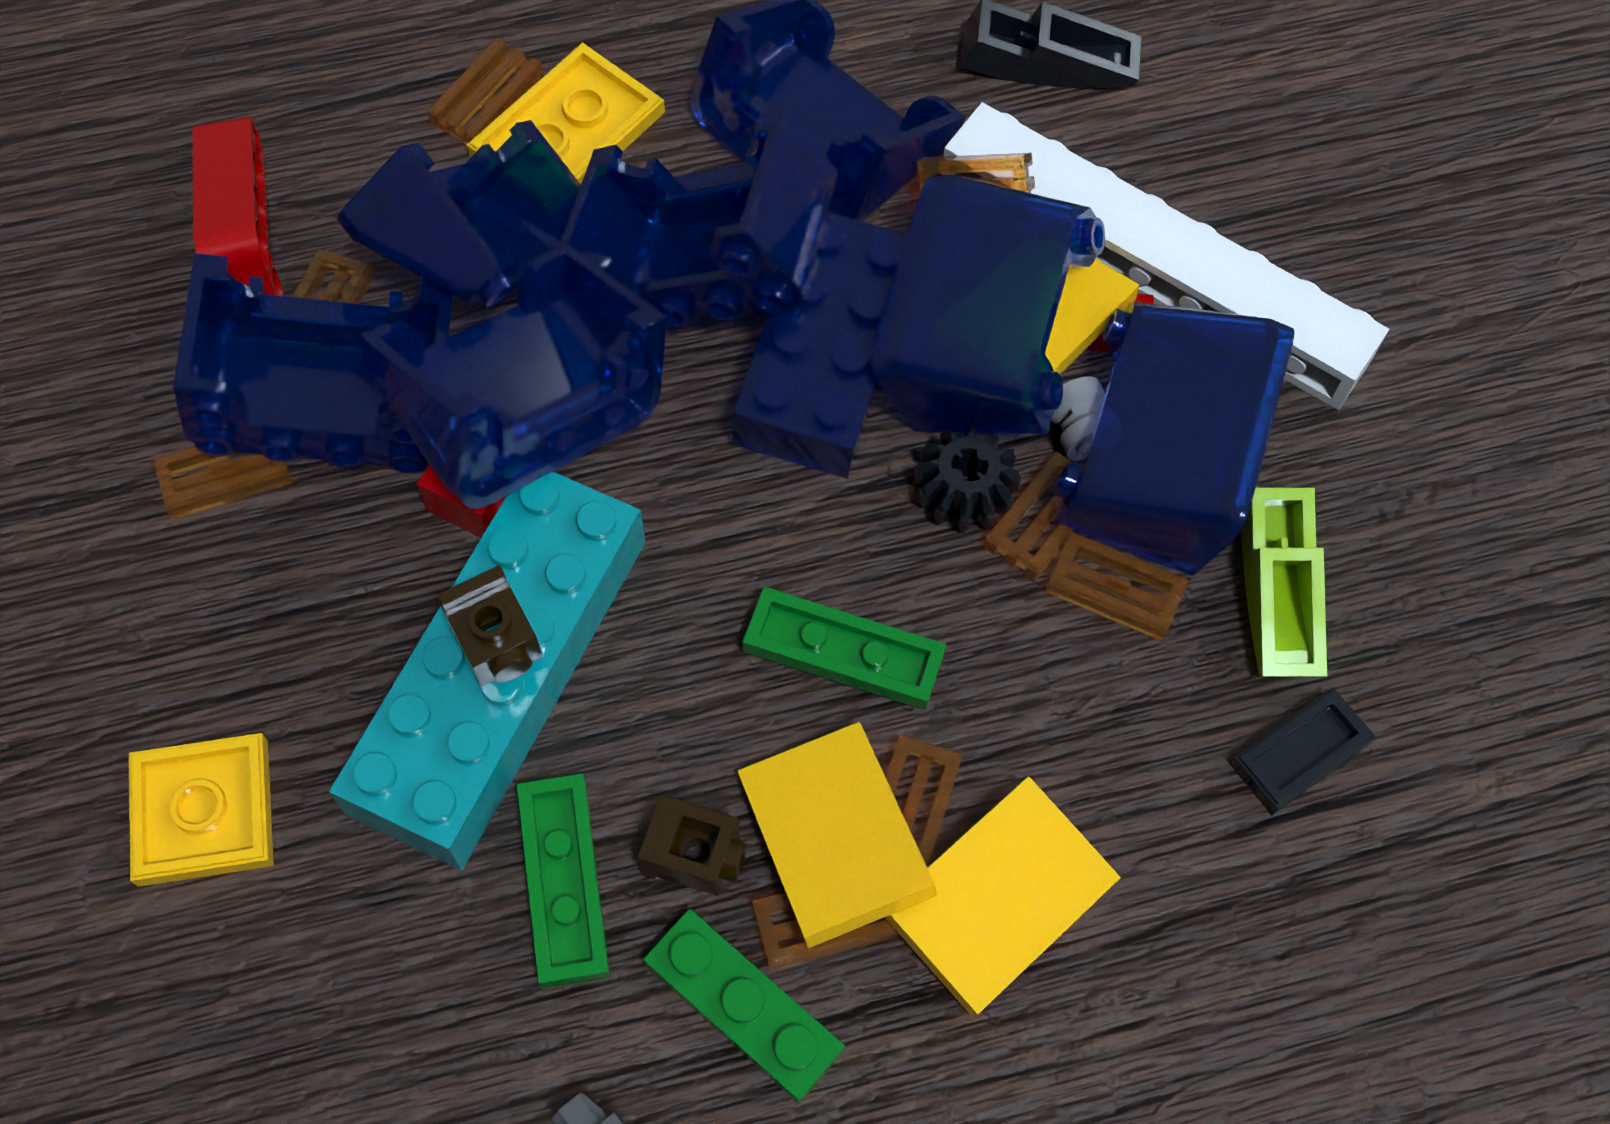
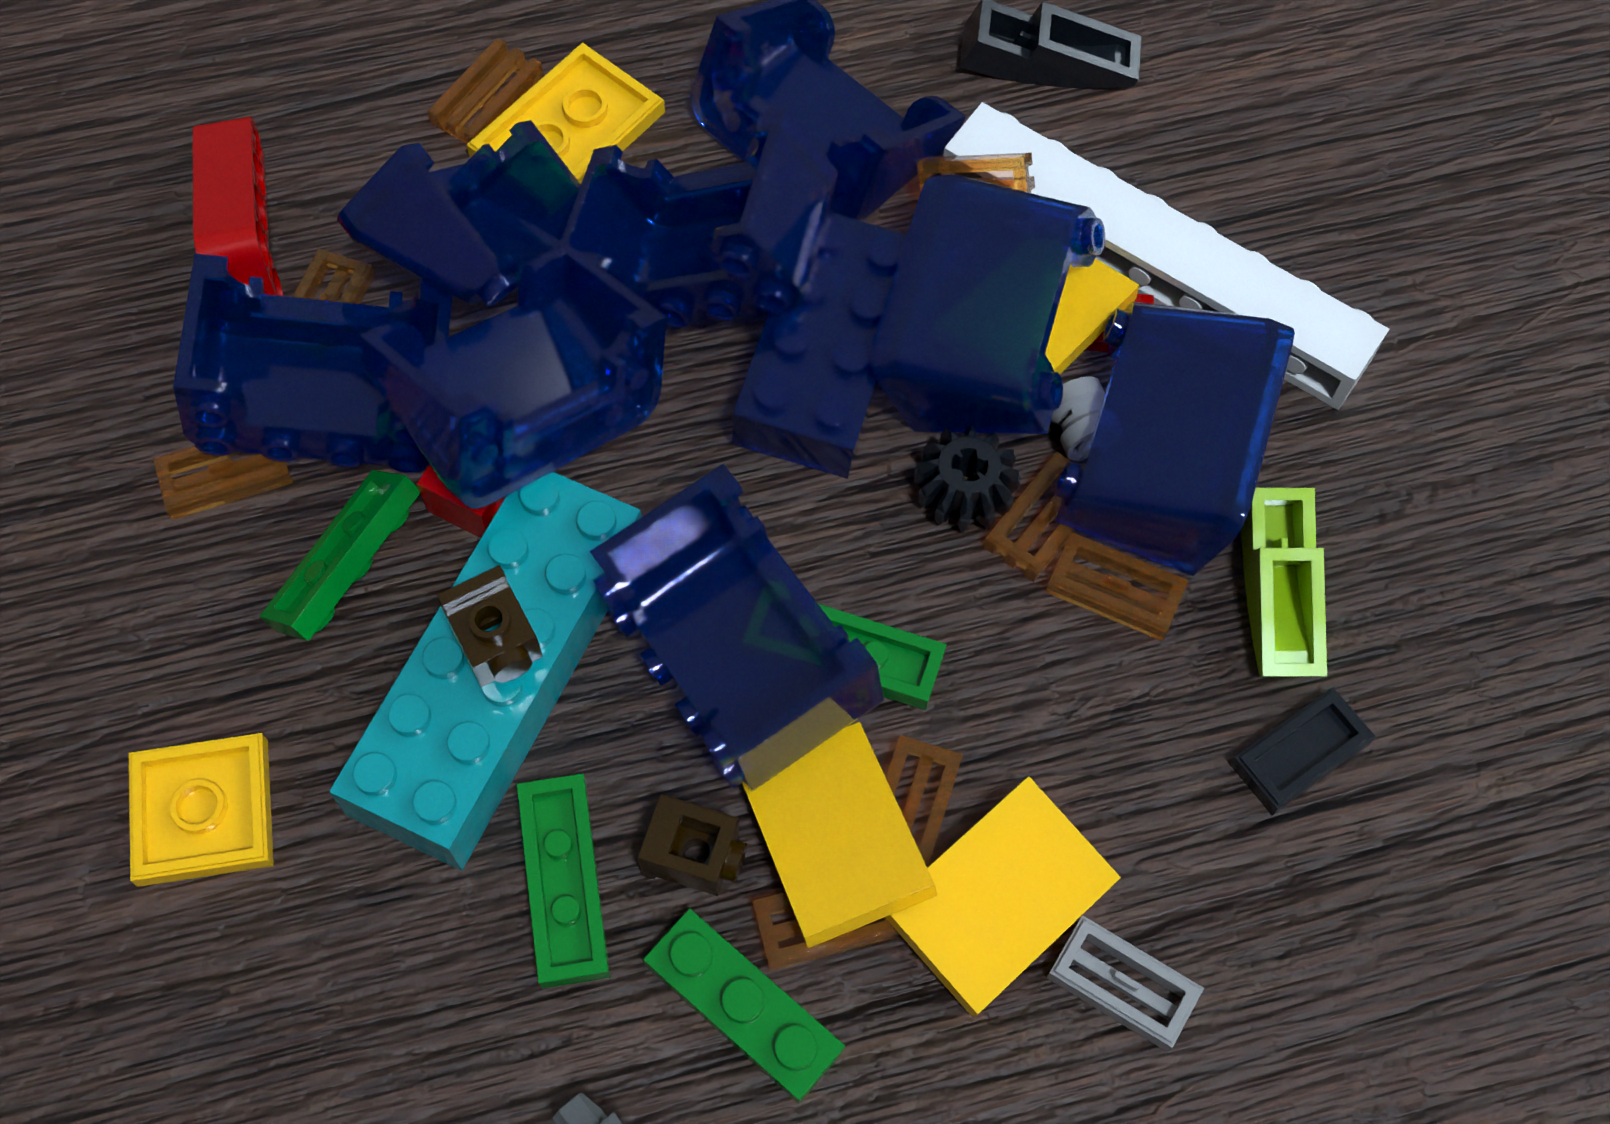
none -> green plate [259,470,420,641]
none -> clear blue windscreen [590,464,884,792]
none -> light grey tile [1047,915,1204,1052]

